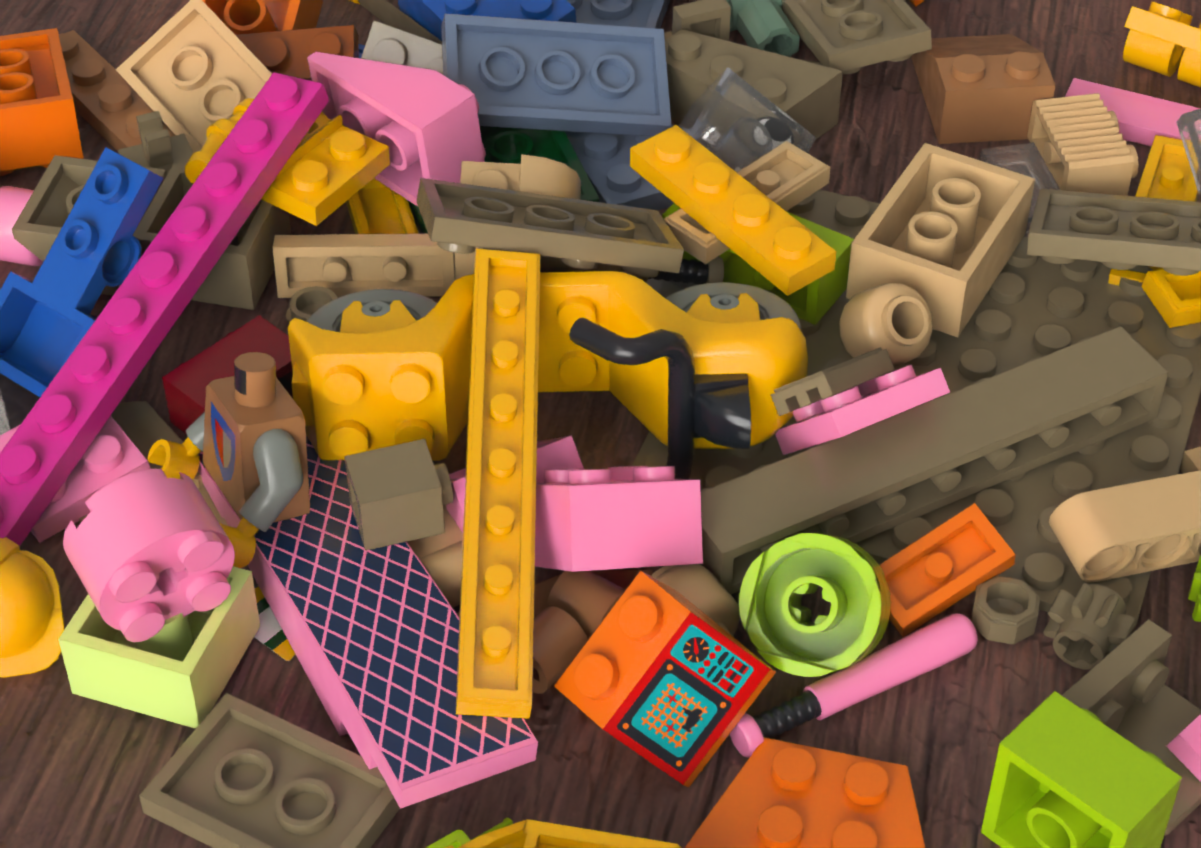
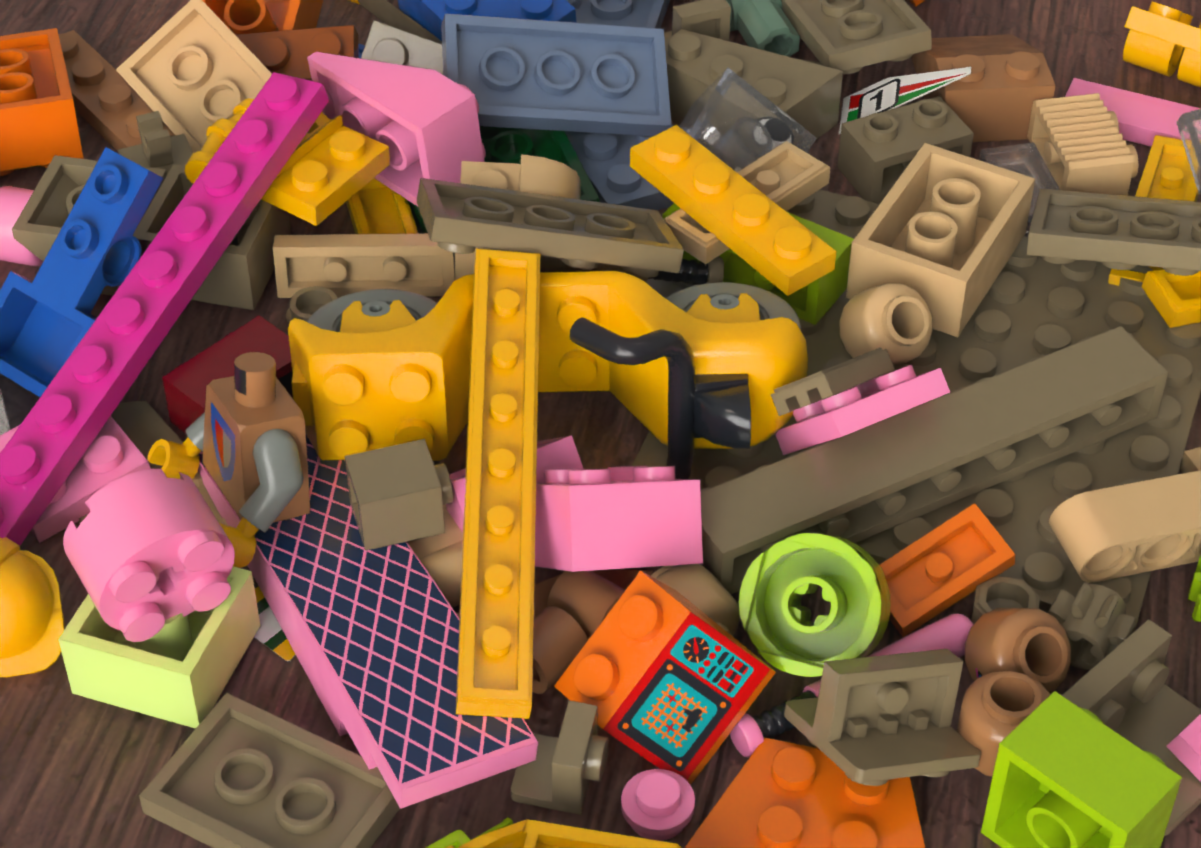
none -> dark tan bracket [511,700,609,815]
none -> bright pink plate [621,769,695,841]
none -> dark tan bracket [784,649,981,786]
none -> dark tan brick [837,96,974,204]
none -> sticker [839,67,972,134]
none -> medium nougat head [957,671,1051,777]
none -> medium nougat head [965,608,1071,694]

